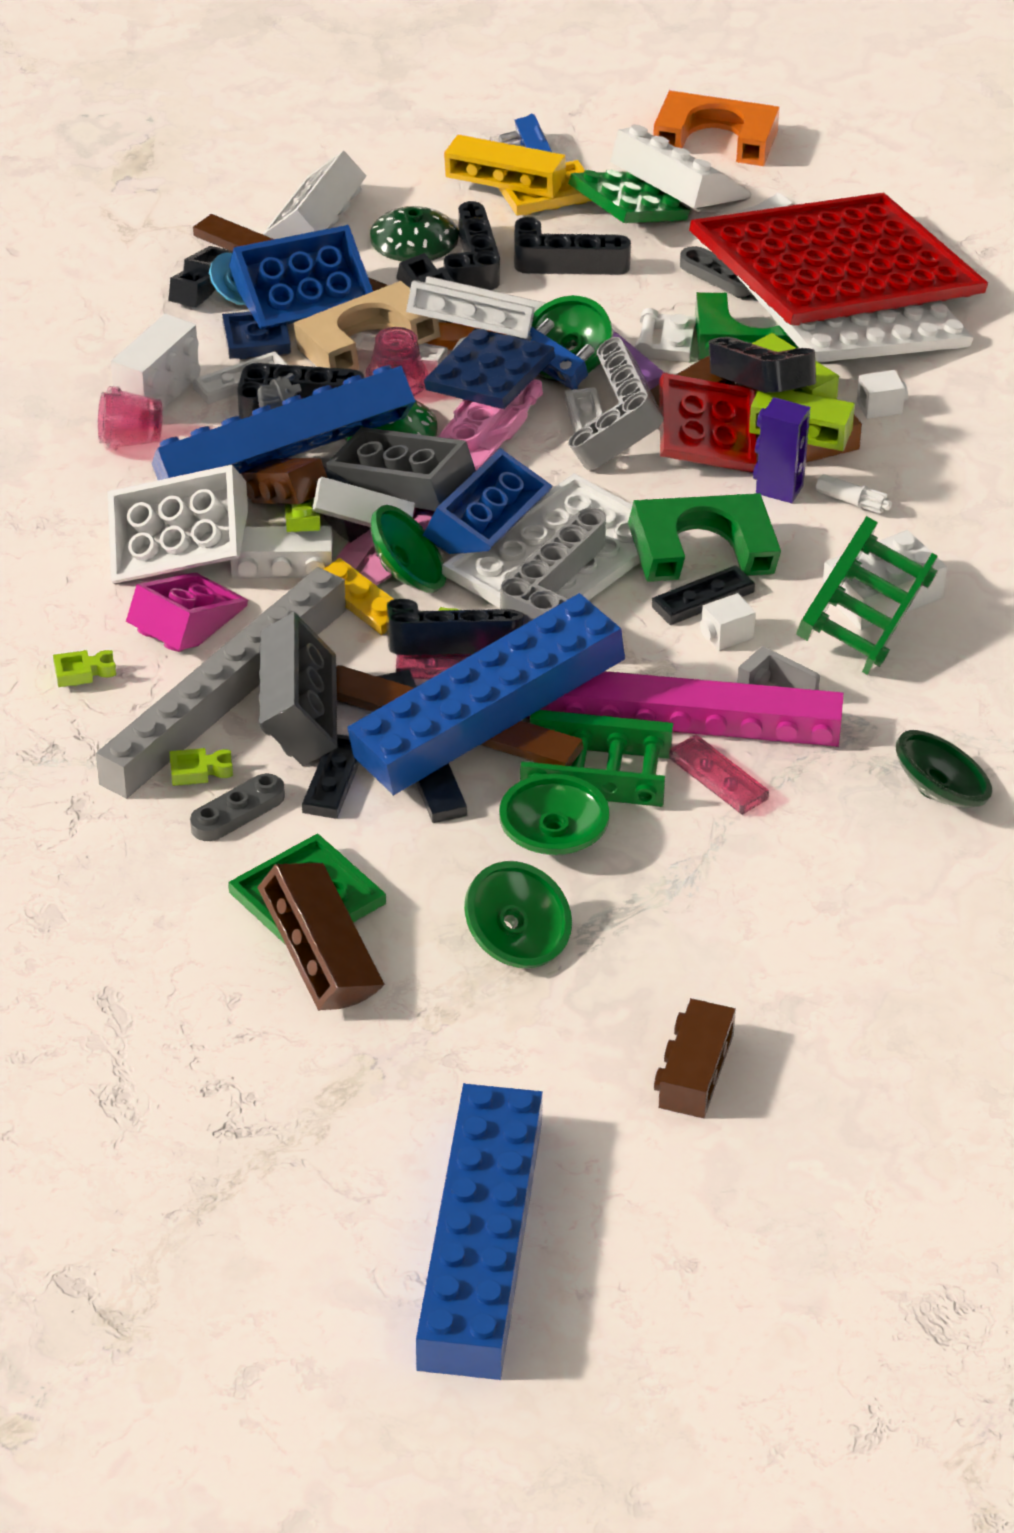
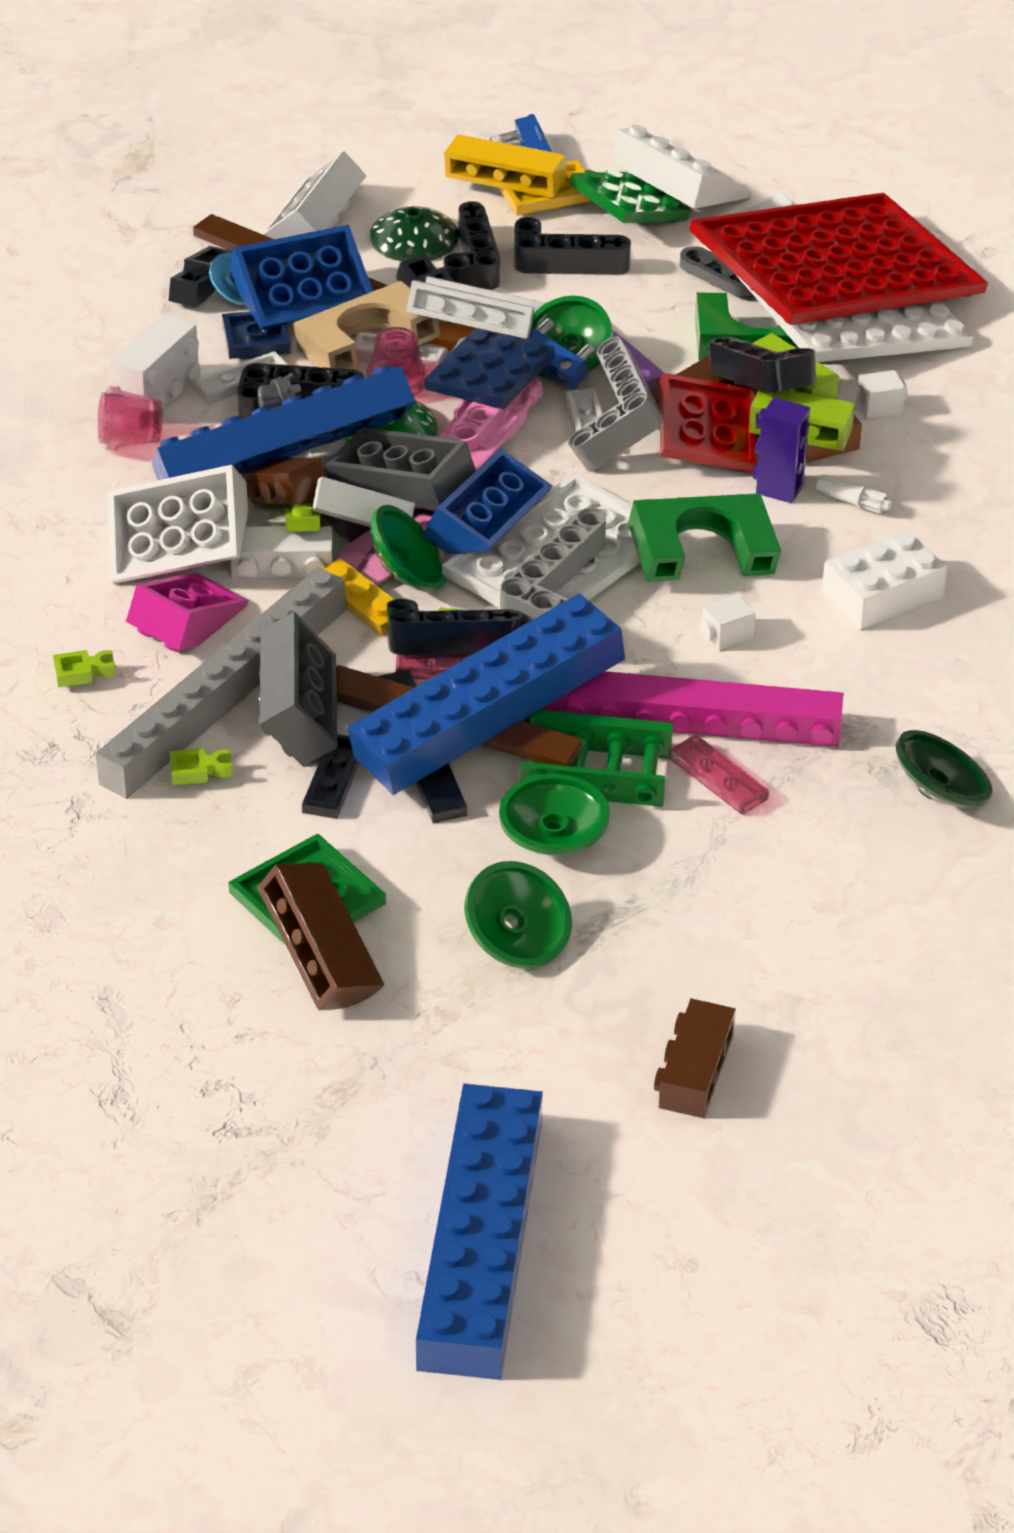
dark grey plate [190,773,285,841] -> none
white plate [635,308,696,362] -> none
black tile [652,565,755,626] -> none
orange arch [653,90,780,166] -> none
light grey bracket [737,646,820,690] -> none
green fence [796,516,938,675] -> none

